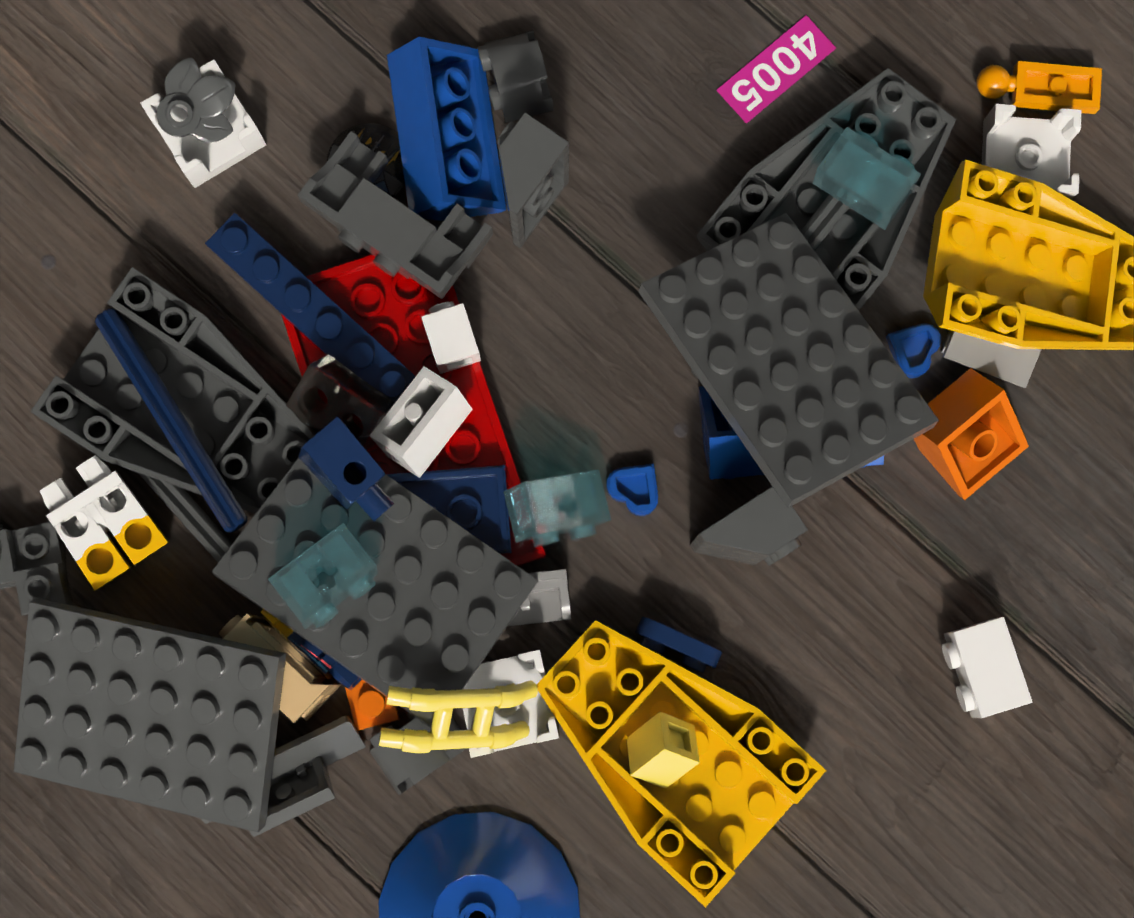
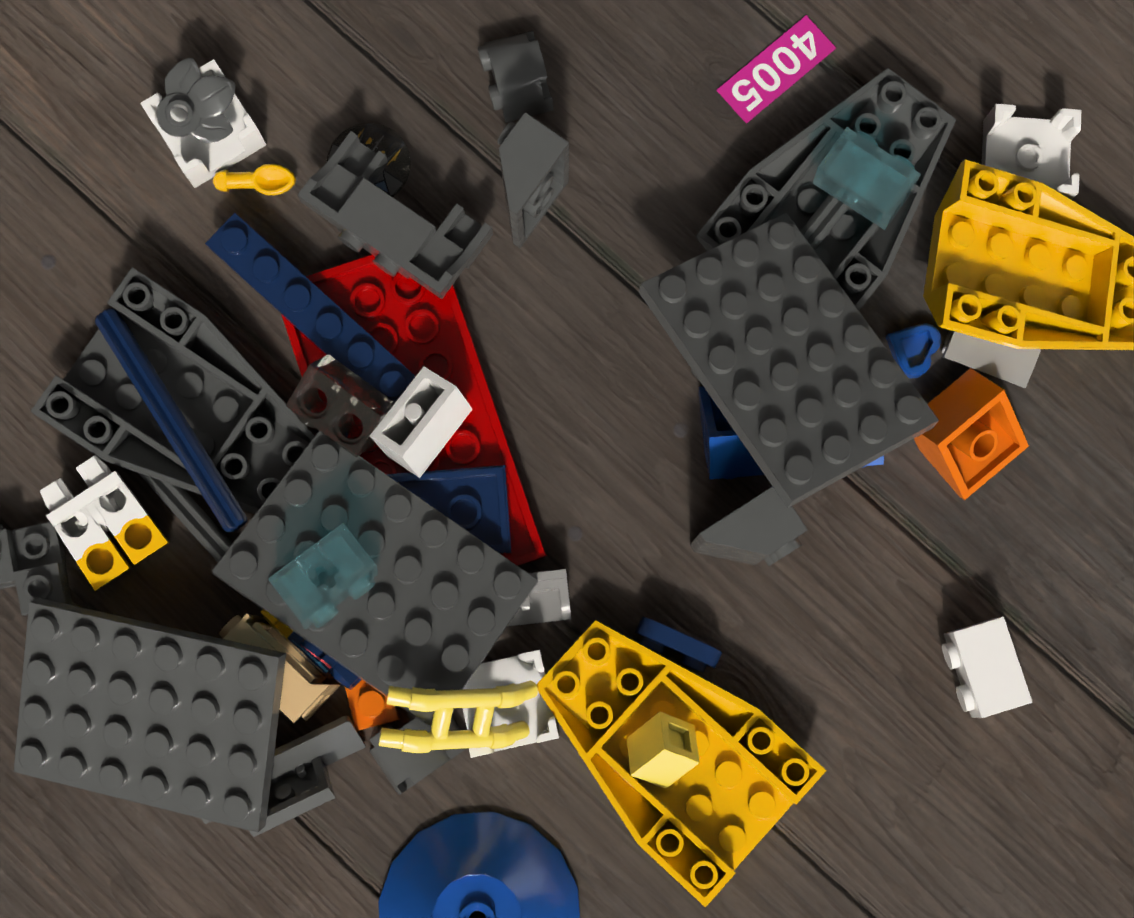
dark blue torso [299,416,394,521] -> none
blue slope [387,36,506,221] -> none
white brick [421,302,481,374] -> none
clear light blue brick [504,469,611,547] -> none
blue tile [606,463,658,516] -> none
light orange plate [976,61,1102,114] -> none
none -> yellow piece [213,164,296,196]

